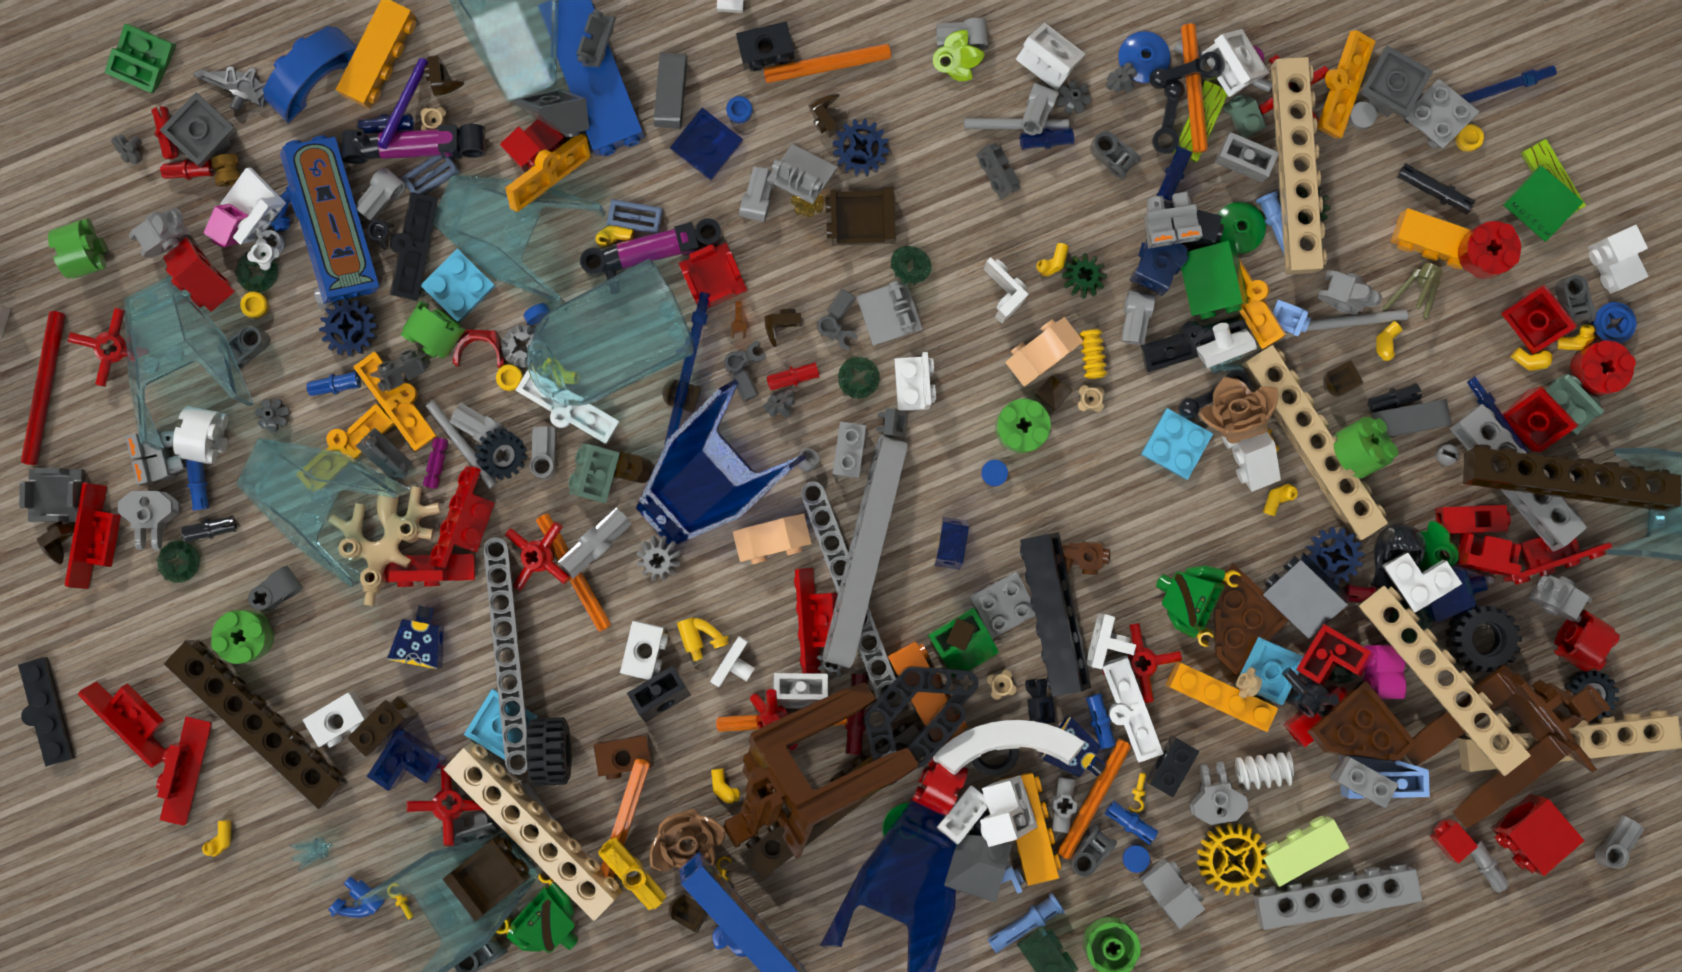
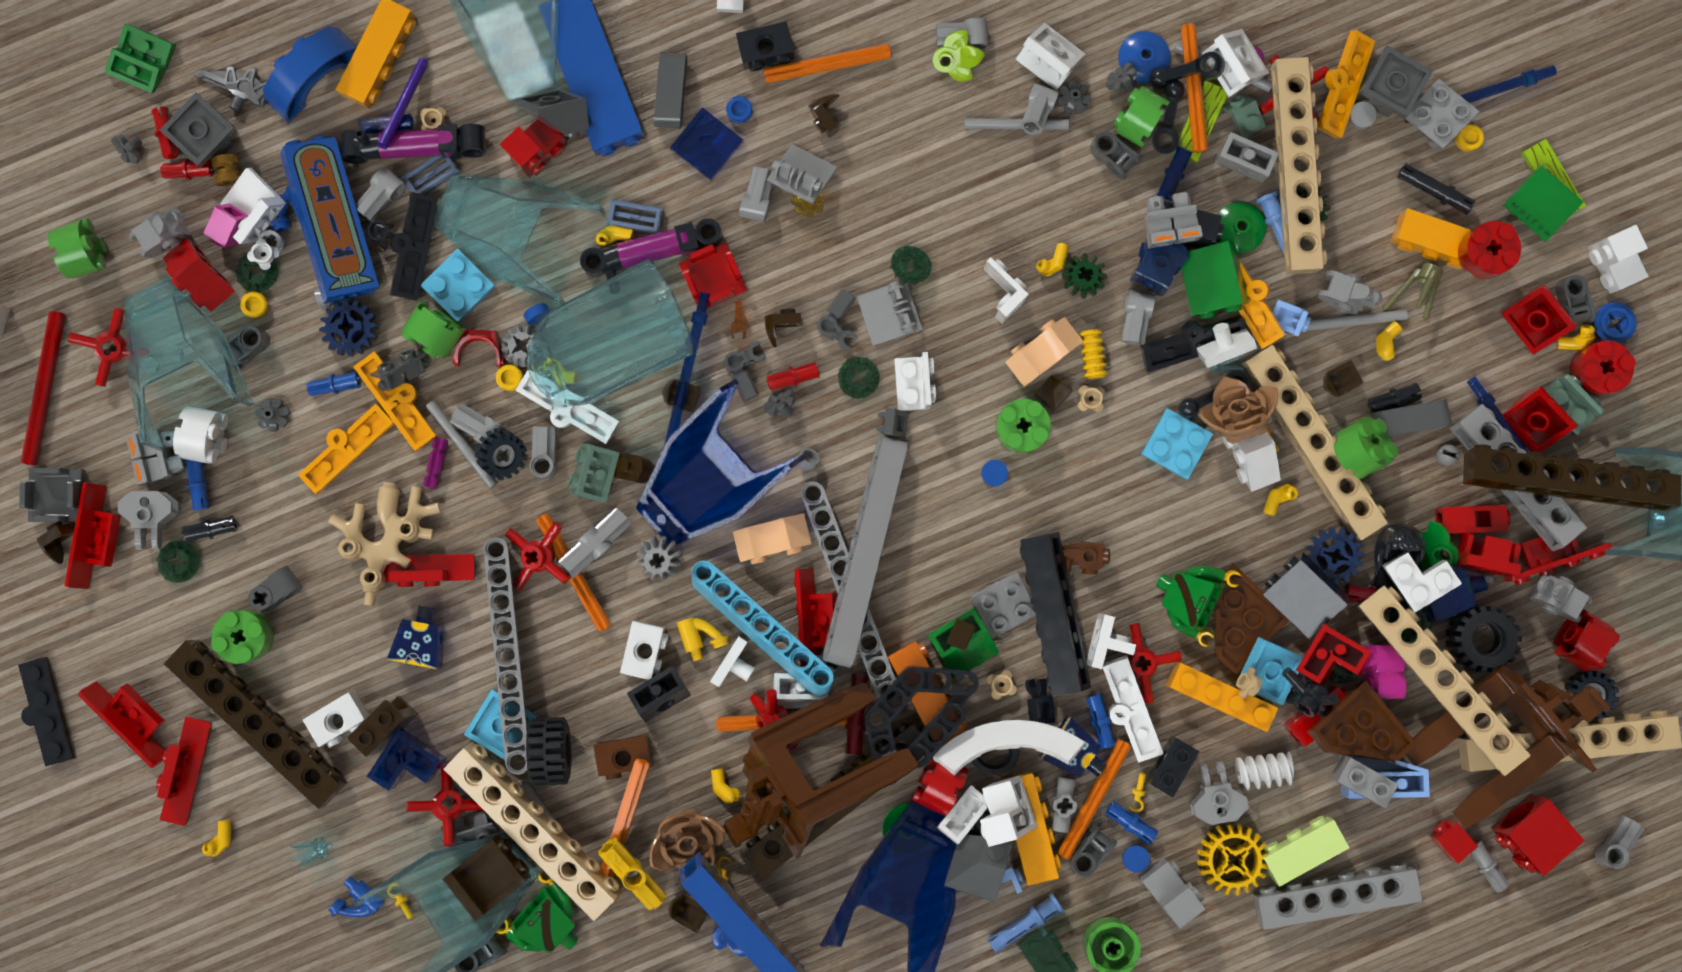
clear light blue windscreen [236,438,410,587] -> none
dark grey hinge [356,427,413,481] -> none
dark brown plate [424,55,464,96] -> none
red bracket [430,466,495,569] -> none
light orange hinge [505,134,591,212] -> none
dark grey hinge [576,10,616,68] -> none
dark brown panel [825,187,895,246] -> none
dark blue gear [833,119,889,177] -> none
light grey brick [833,421,866,479] -> none
clear blue torso [934,517,969,570] -> none
dark grey hinge [976,142,1021,200] -> none
clear blue pin [1019,128,1074,150] -> none
yellow arm [1511,347,1553,371] -> none
none -> medium azure beam [691,560,834,697]
none -> bright green brick [1113,86,1170,148]

